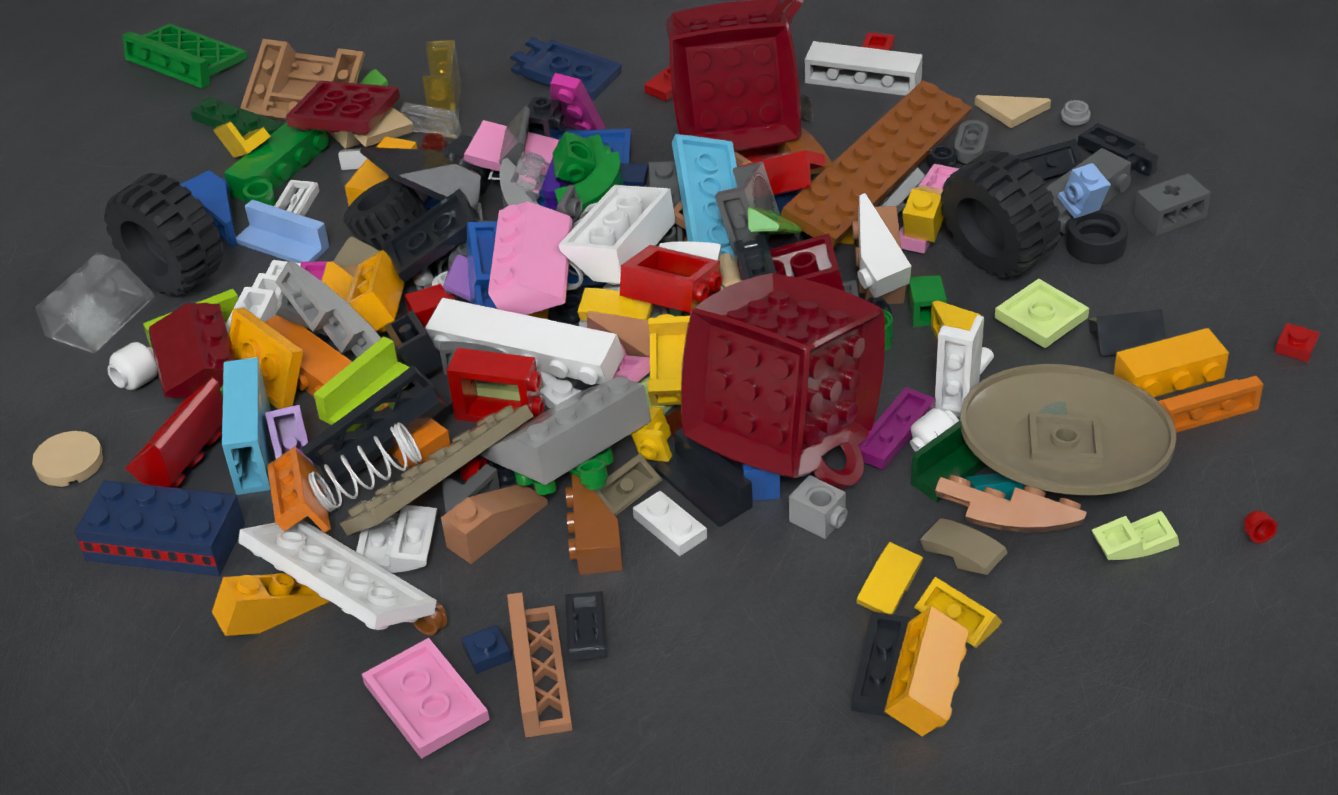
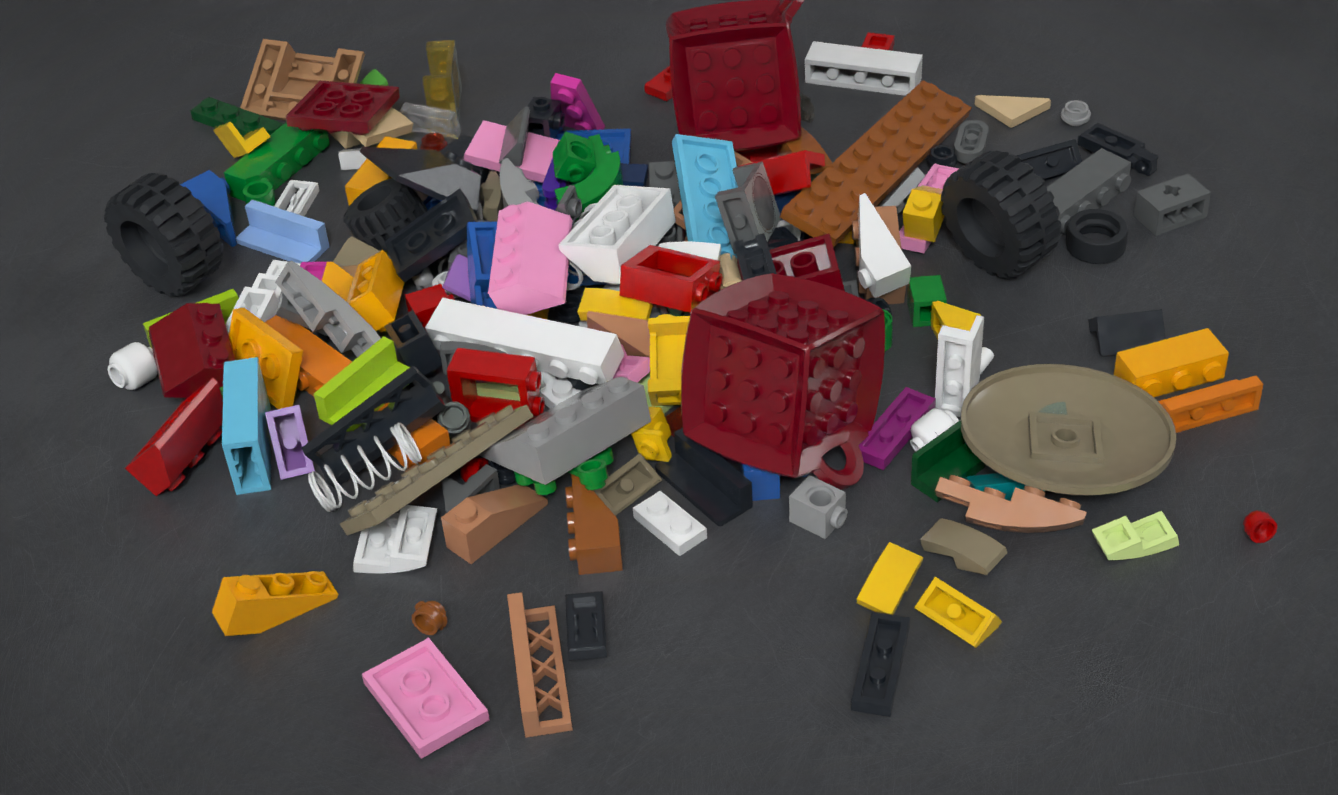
tan tile [32,431,103,487] -> none
clear slope [35,253,154,353] -> none
dark blue brick [75,480,245,576] -> none
green fence [122,23,247,89] -> none
white plate [238,520,436,630] -> none
orange panel [267,446,331,533] -> none
dark blue plate [462,625,512,674] -> none
dark blue tile [510,37,621,101] -> none
clear plate [510,152,550,194] -> none
bright green slope [748,207,801,235] -> none
light orange brick [884,605,968,737] -> none
yellowish green plate [995,279,1089,348] -> none
light blue brick [1057,163,1111,219] -> none
red plate [1275,323,1320,362] -> none
none -> pearl dark grey piece [433,381,471,441]
none -> dark tan slope [480,171,504,222]

